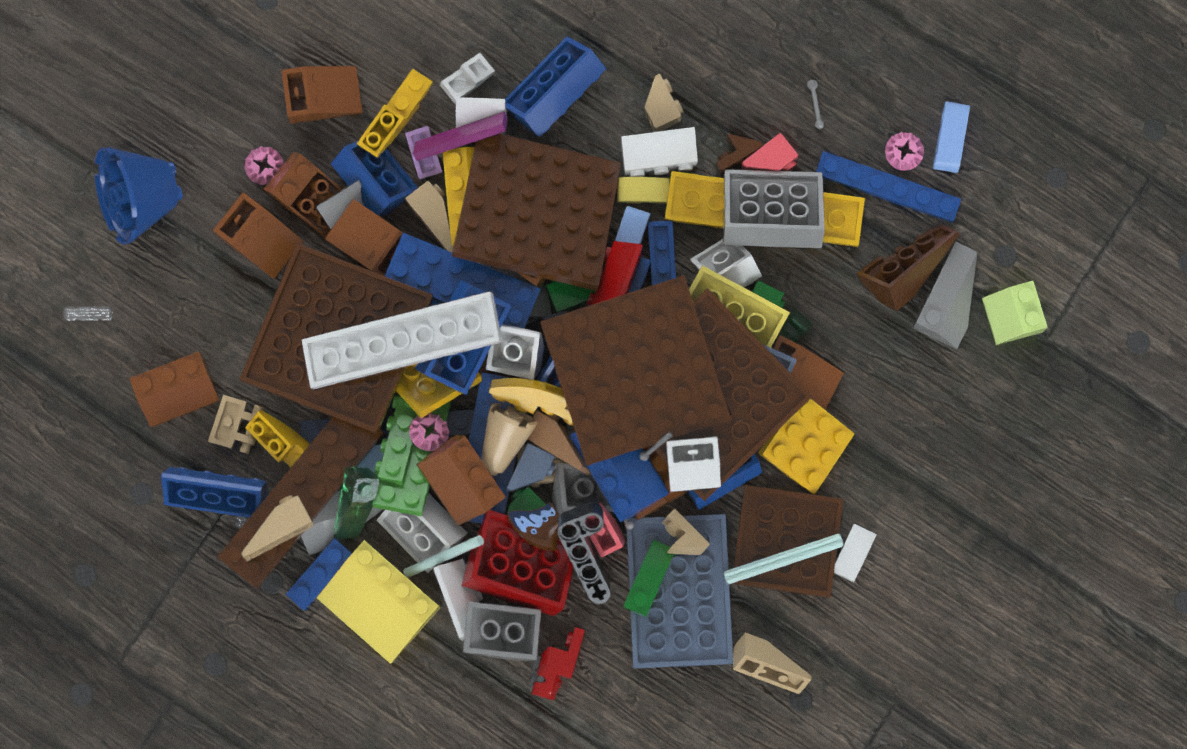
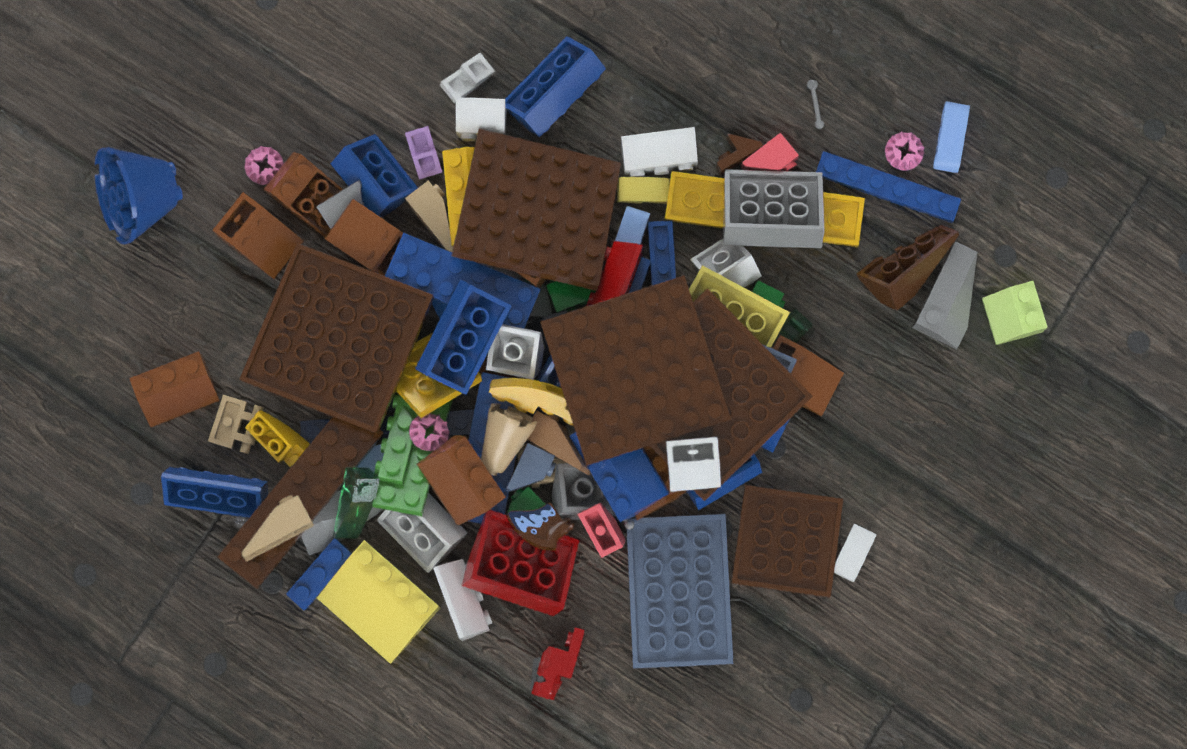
clear axle [64,306,113,321] -> none
dark orange slope [281,66,363,124] -> none
white plate [302,292,502,389] -> none
yellow slope [357,69,433,158] -> none
light aqua bar [404,535,484,578] -> none
magenta tile [413,112,508,161] -> none
light grey slope [463,602,541,662] -> none
black beam [558,502,610,604] -> none
green slope [623,539,674,618] -> none
light grey hinge [639,432,672,461] -> none
tan slope [644,74,683,132] -> none
tan slope [662,509,710,555] -> none
light aqua axle [724,534,843,584] -> none
tan slope [733,632,811,694] -> none
yellow plate [758,399,855,495] -> none

